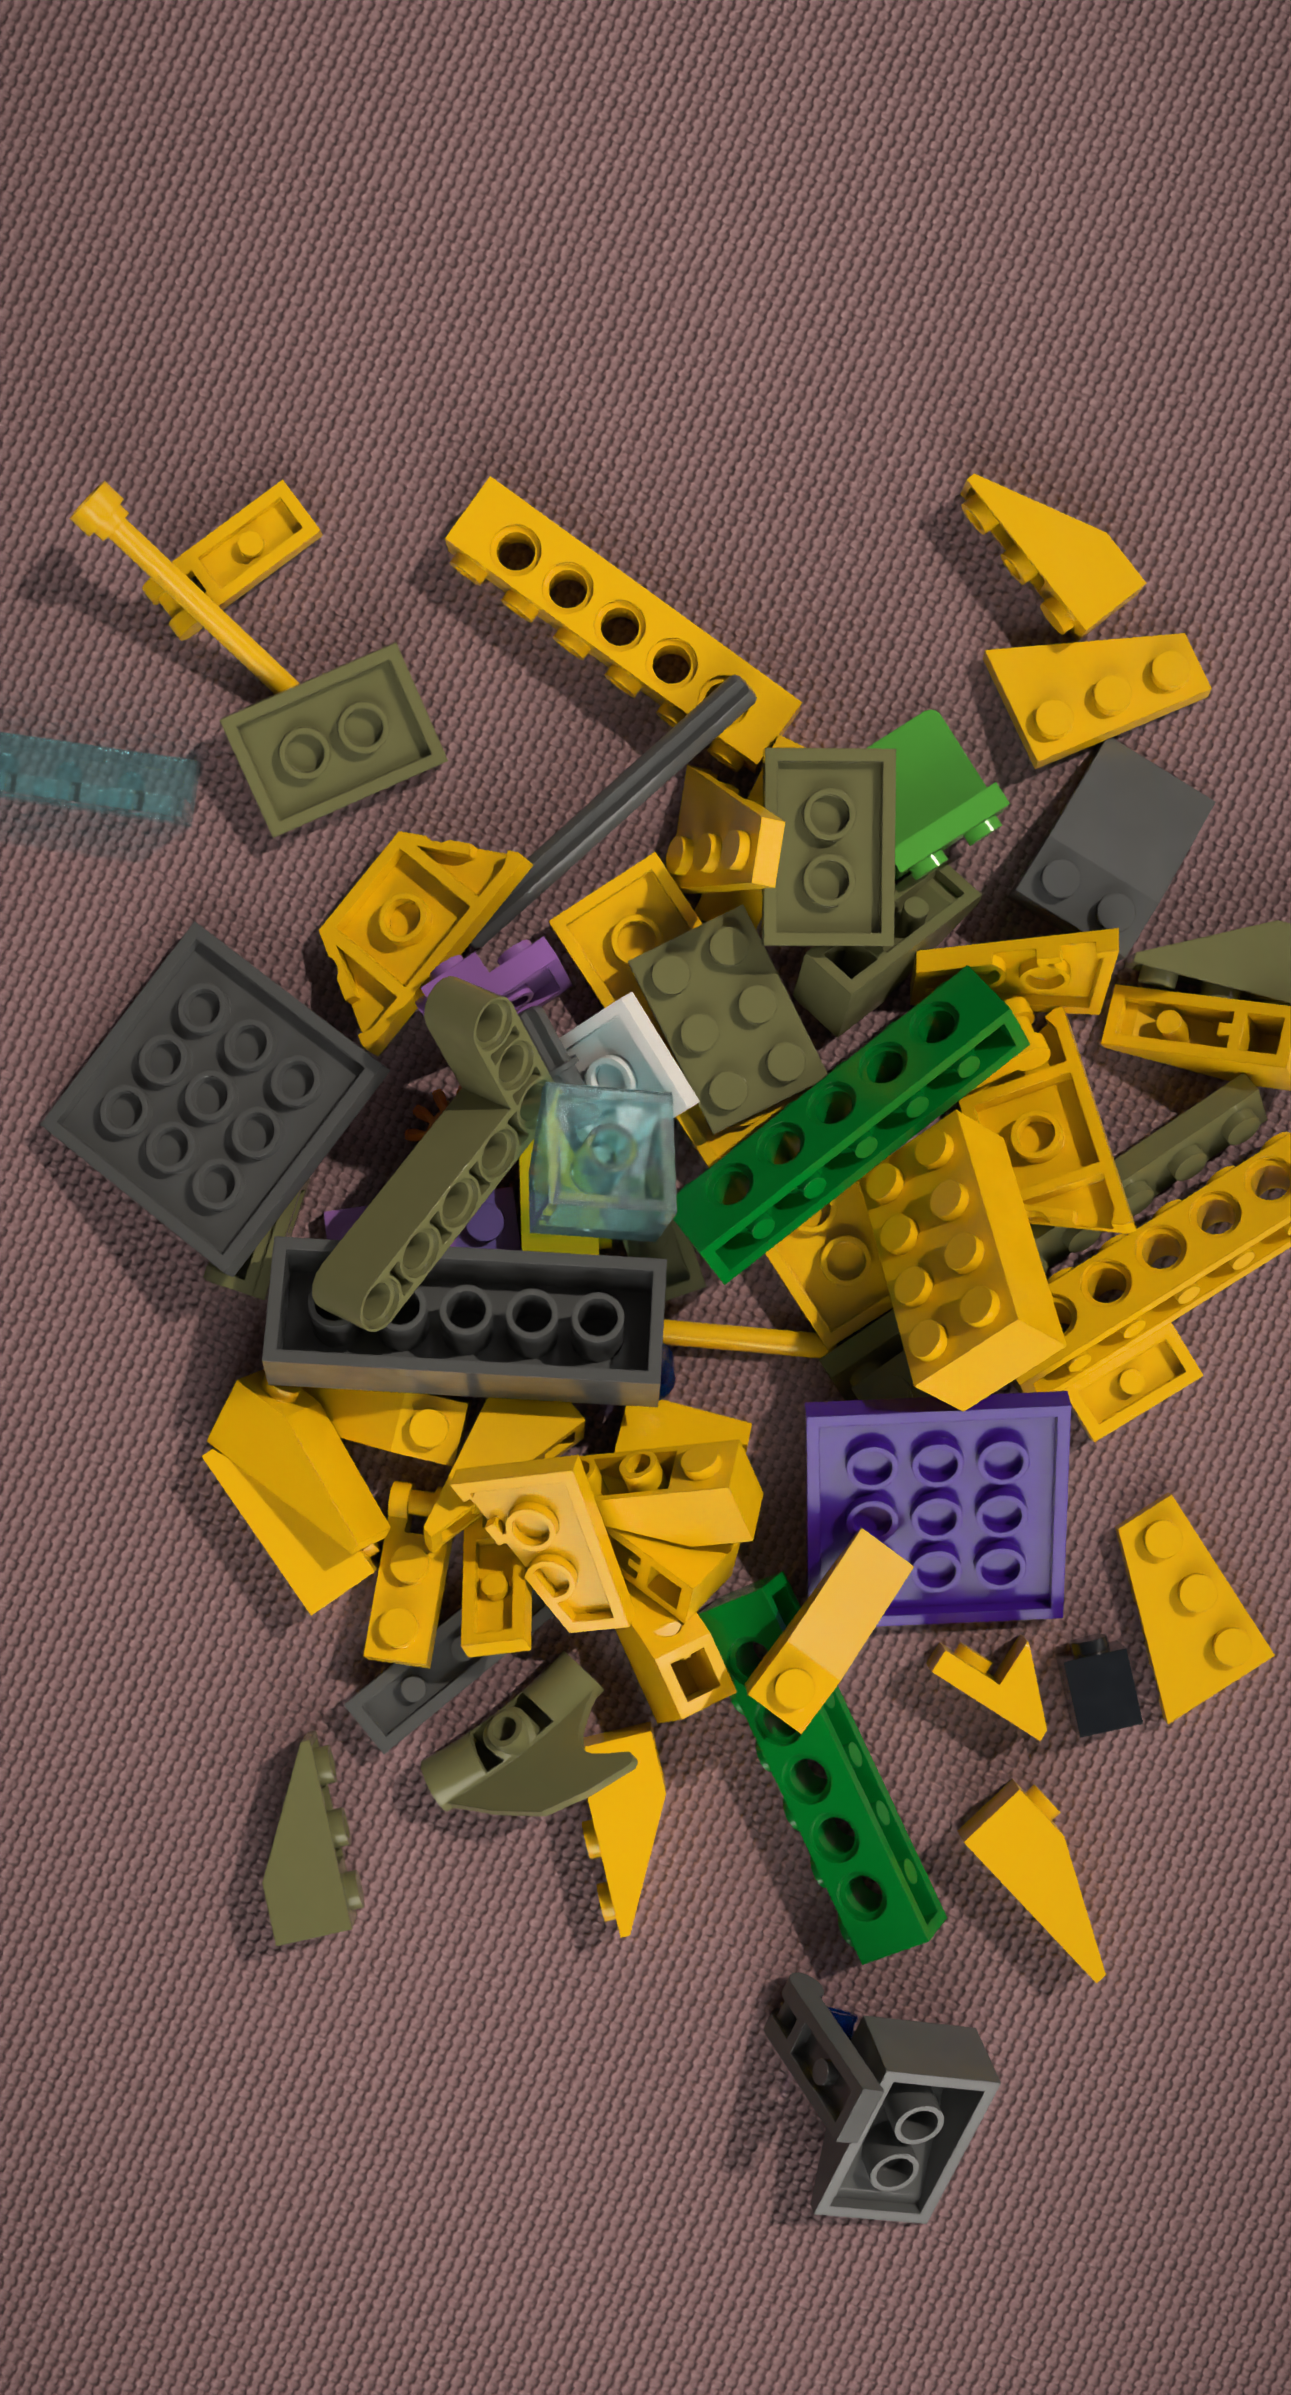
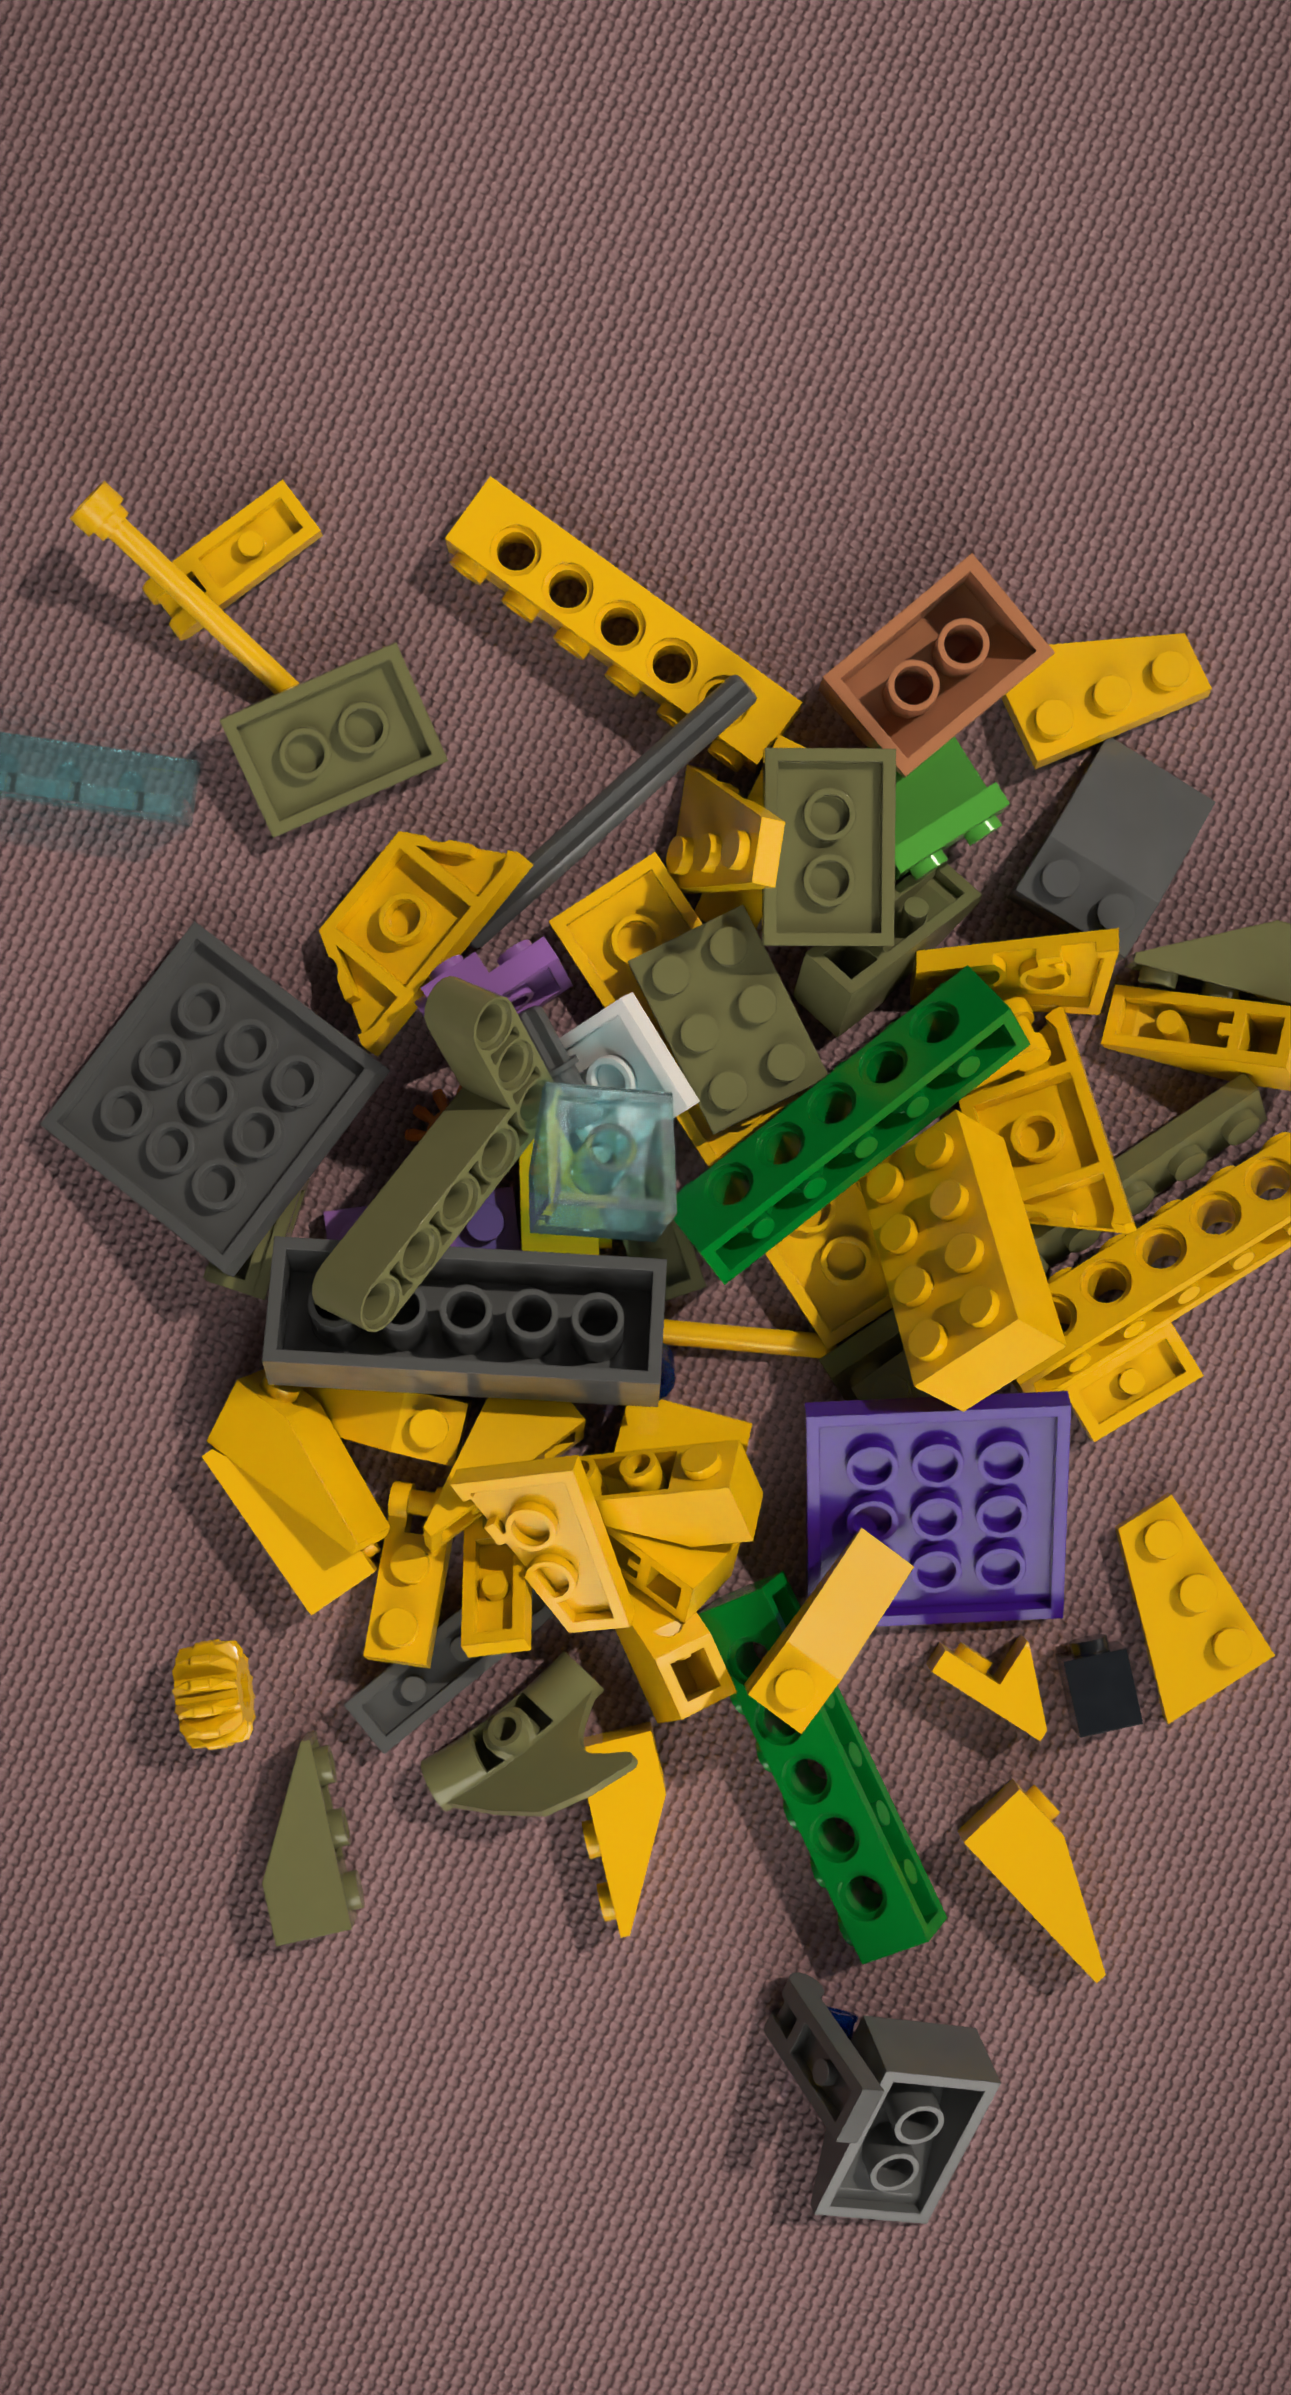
yellow slope [960,474,1146,642] -> none
none -> yellow gear [172,1639,256,1750]
none -> nougat slope [818,553,1055,778]

